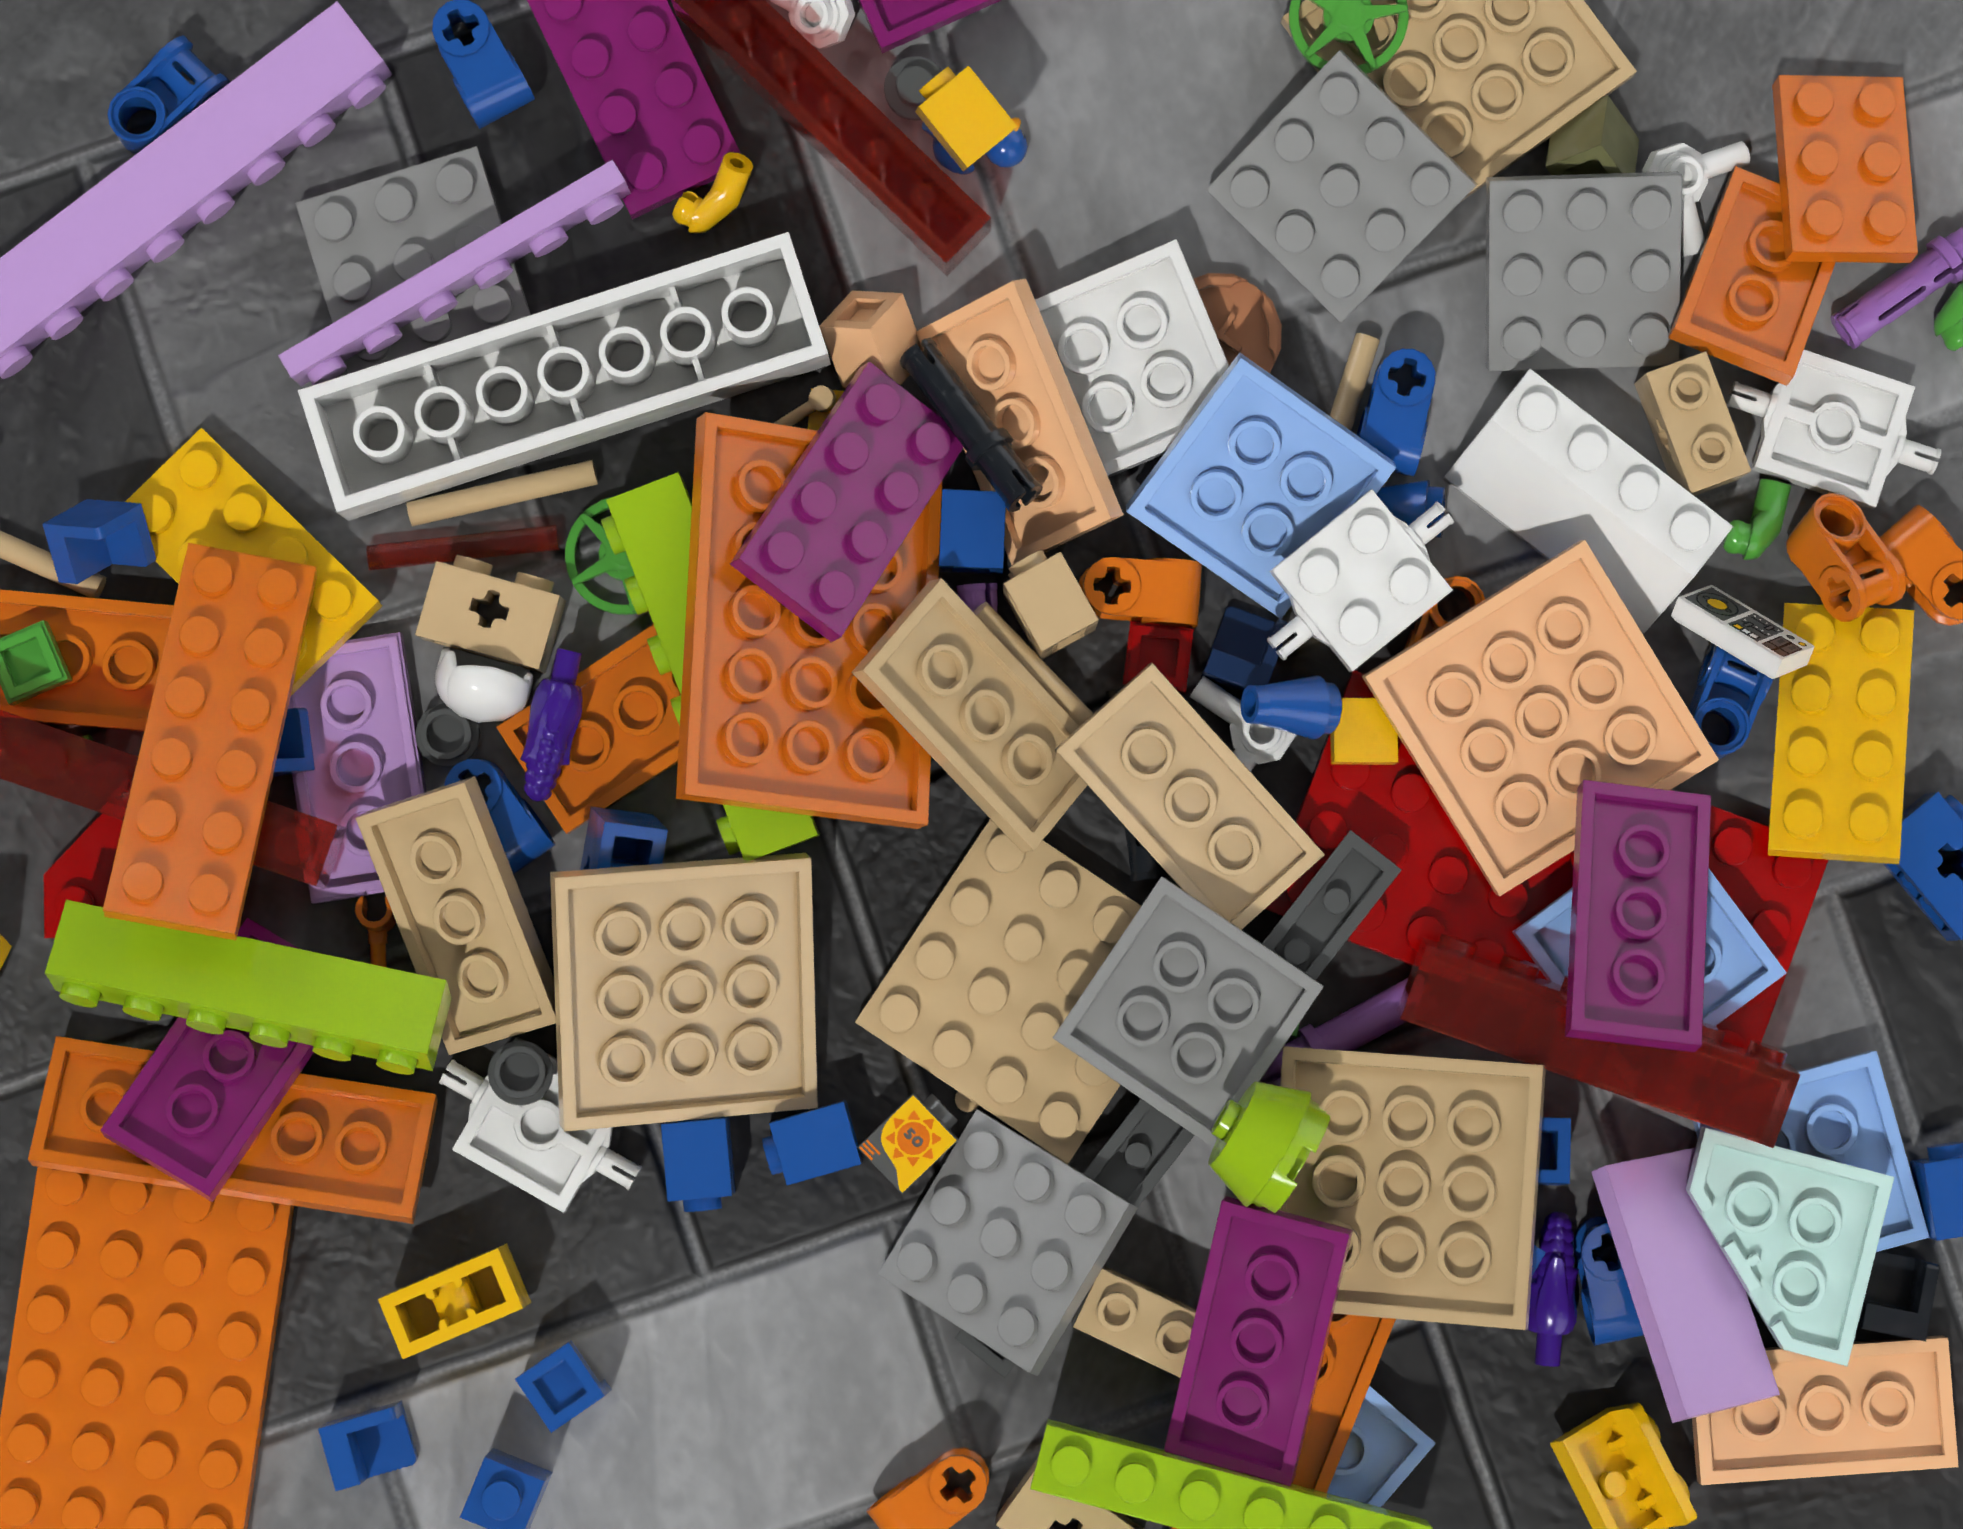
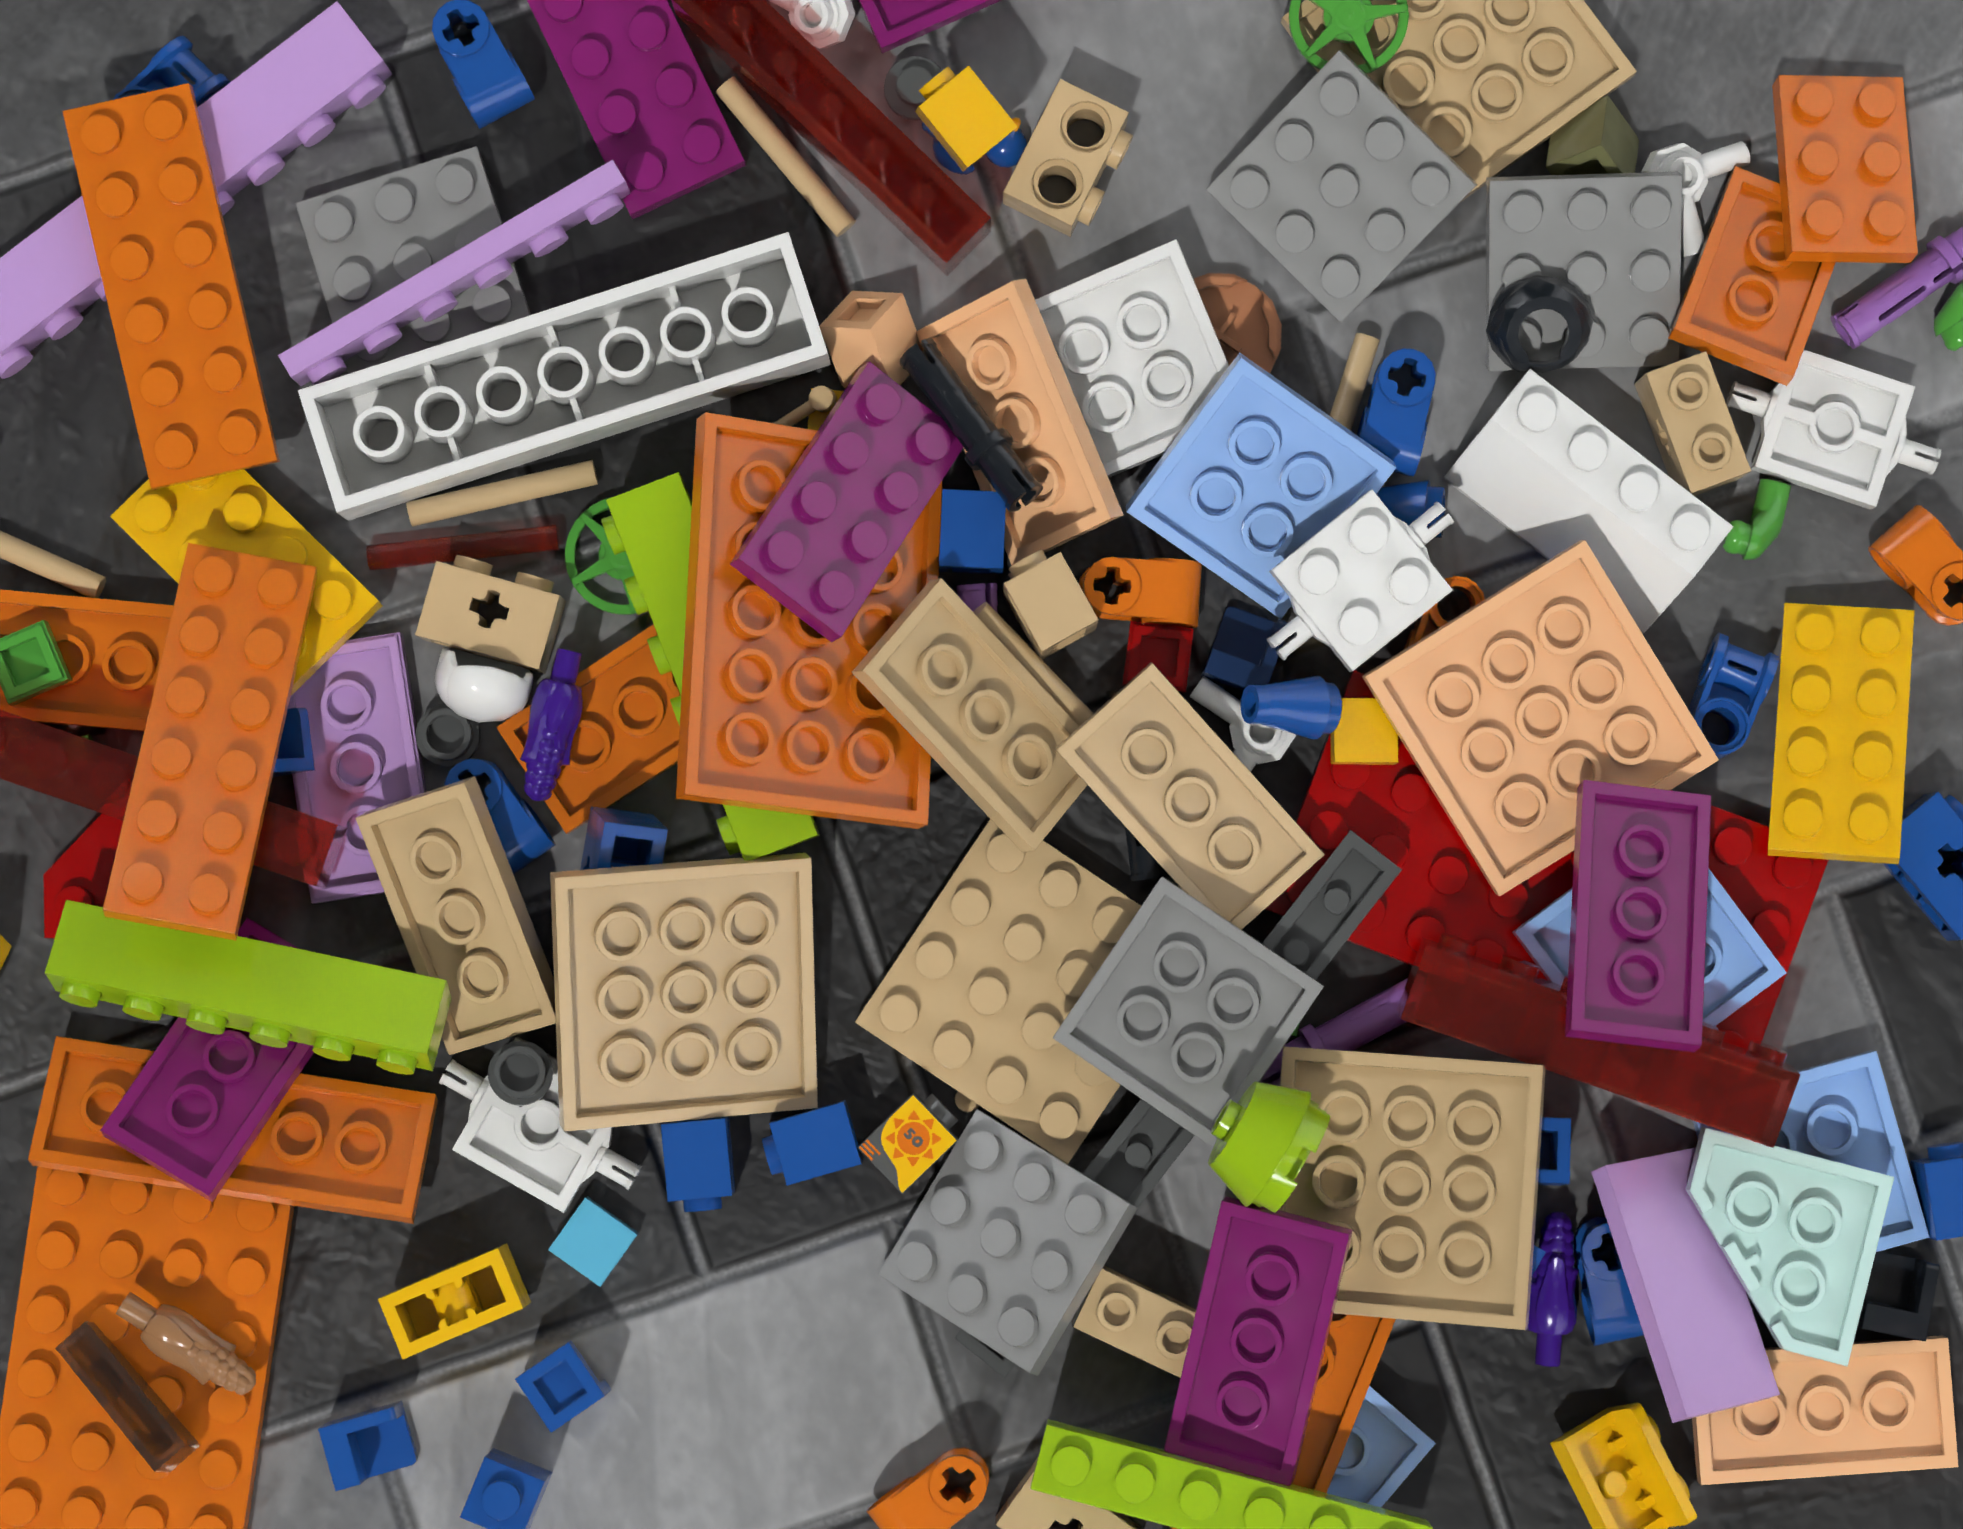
blue panel [42,499,156,584] -> none
orange hand [355,895,396,967] -> none
yellow arm [672,152,753,234] -> none
white tile [1671,585,1815,679] -> none
orange piece [1786,493,1906,622] -> none
none -> clear smoke piece [55,1321,201,1472]
none -> orange plate [62,83,280,490]
none -> medium nougat piece [116,1292,256,1395]
none -> medium azure tile [548,1196,639,1287]
none -> tan bar [716,76,856,237]
none -> tan brick [1003,79,1133,237]
none -> black piece [1486,276,1593,373]

